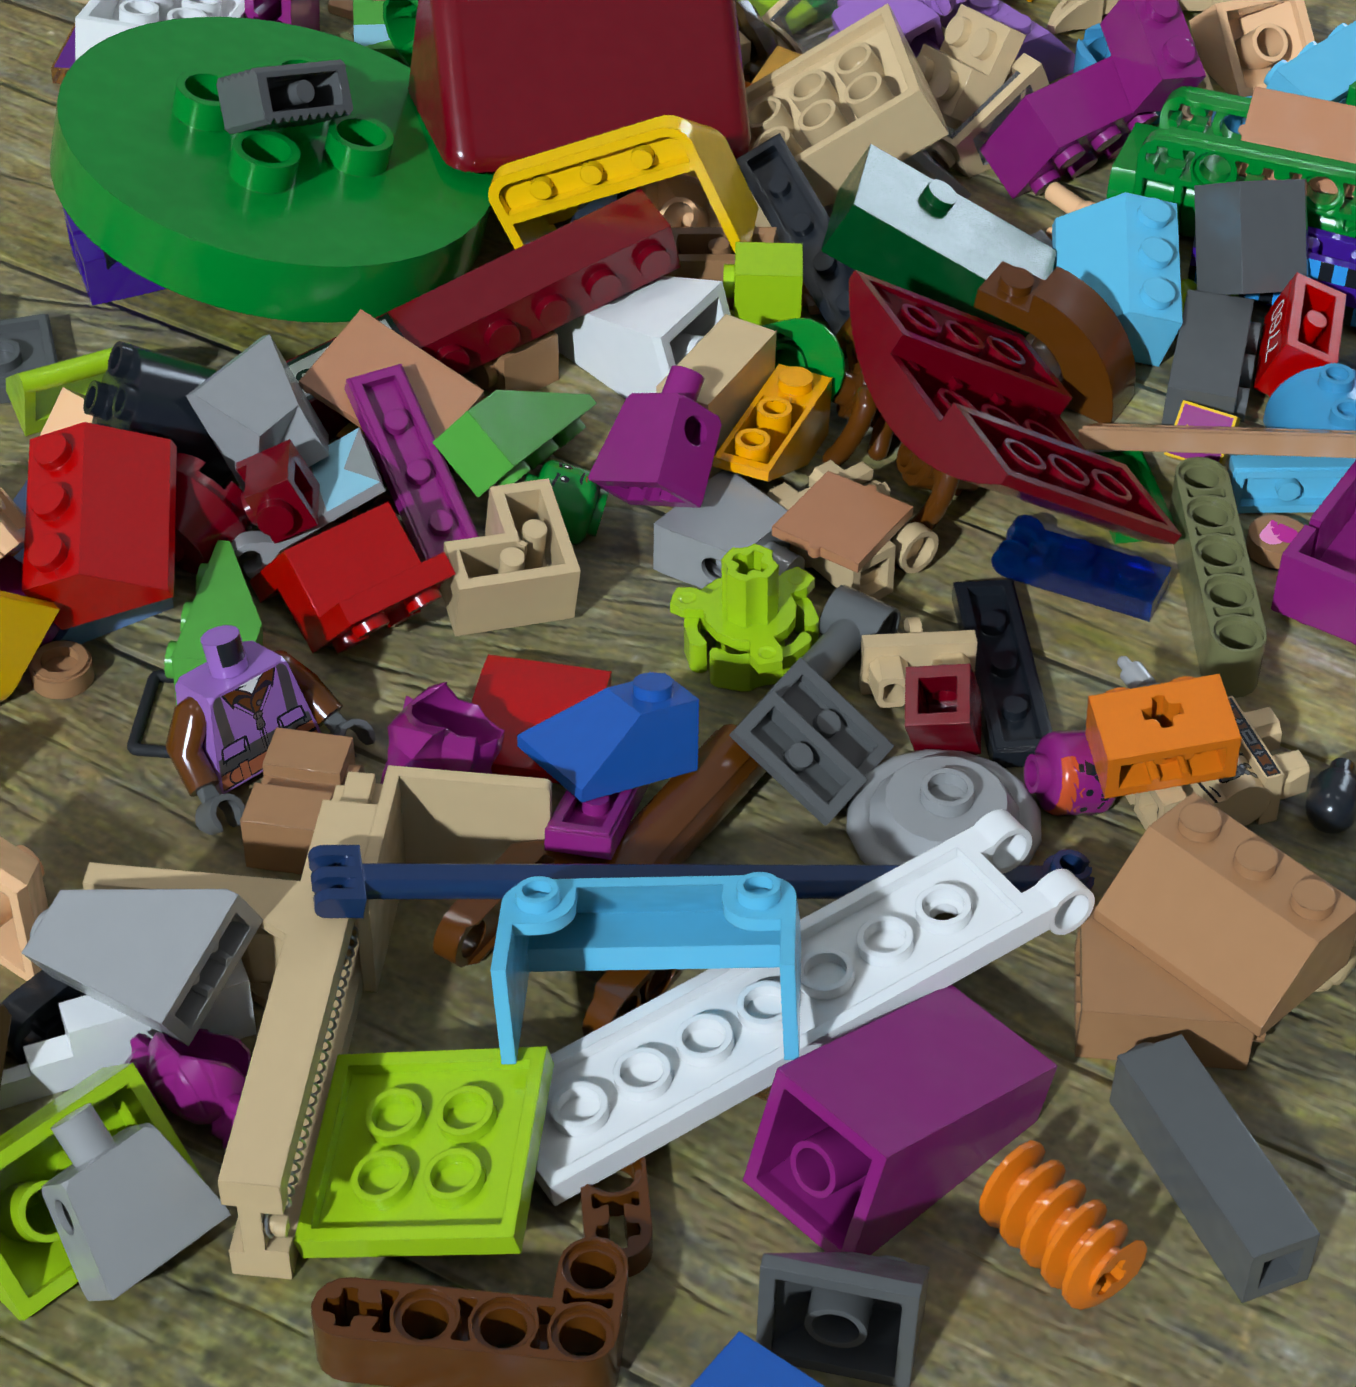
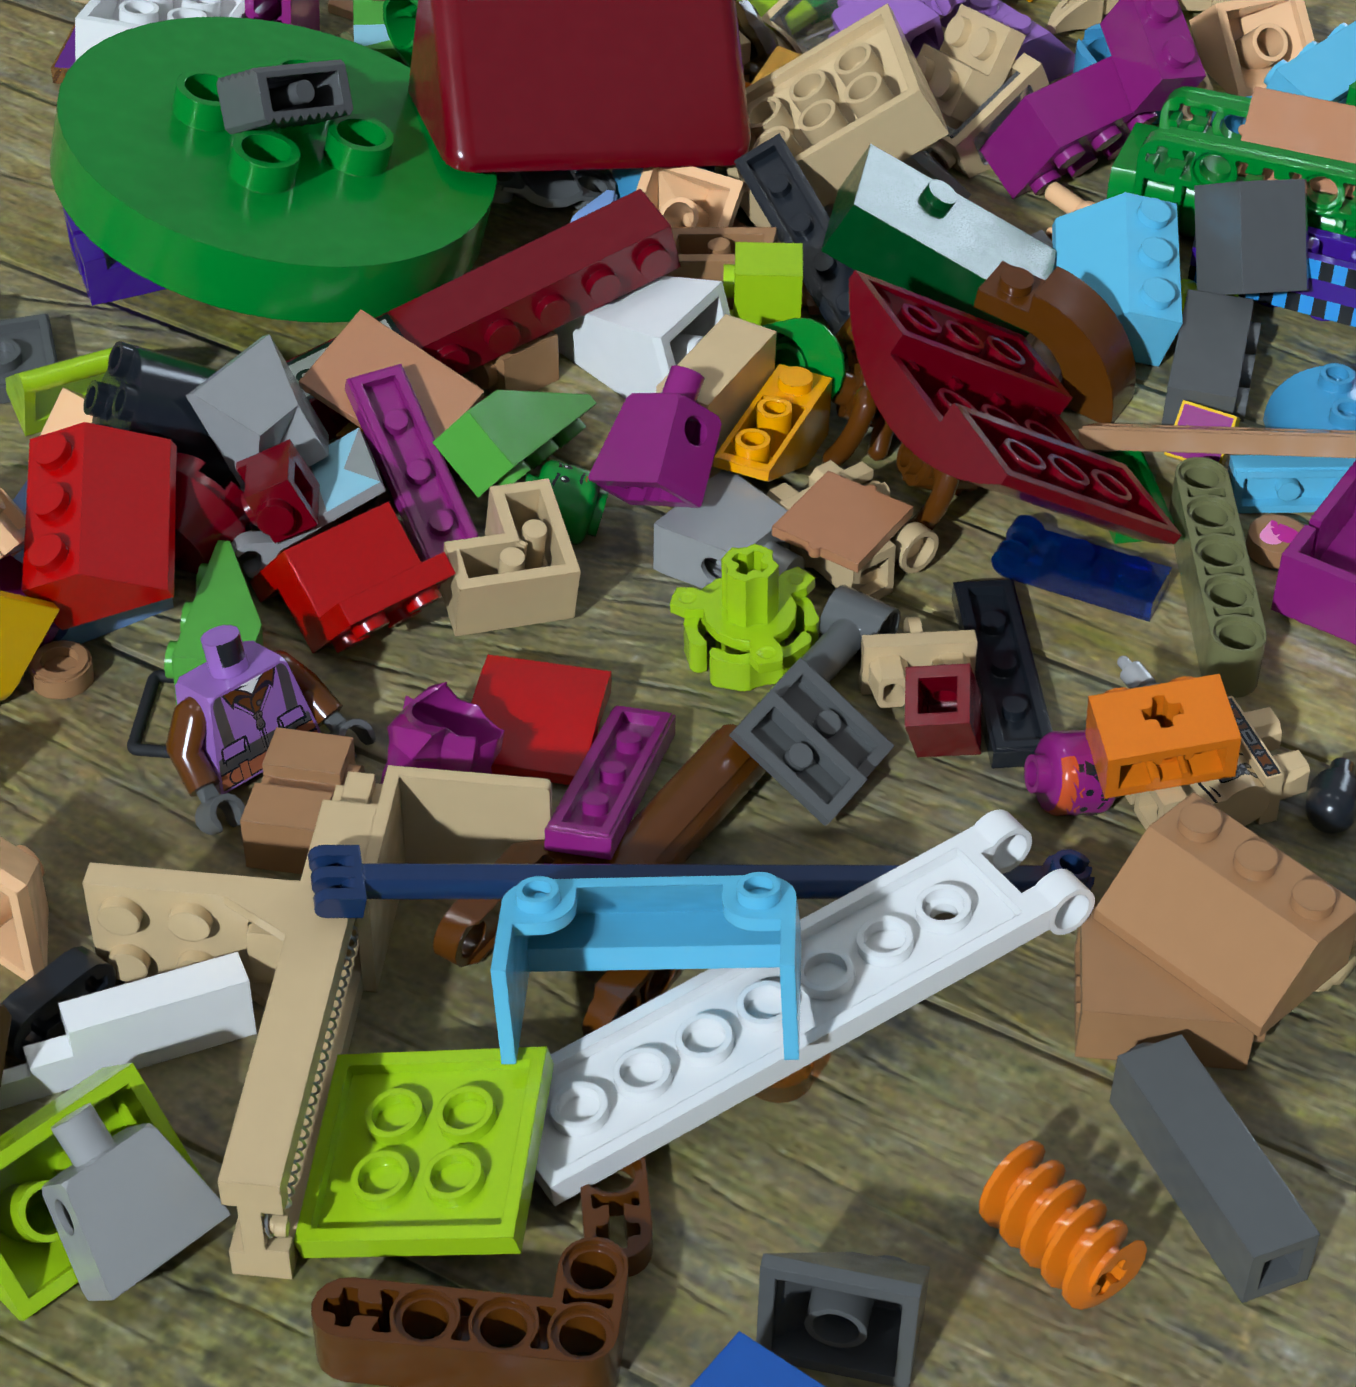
light grey slope [22,889,263,1046] -> none
magenta hair [124,1028,251,1150] -> none
yellow windscreen [488,115,758,253] -> none
blue slope [517,672,699,802] -> none
magenta slope [742,985,1058,1255] -> none
light grey piece [846,749,1042,865] -> none
red brick [1254,272,1347,397] -> none

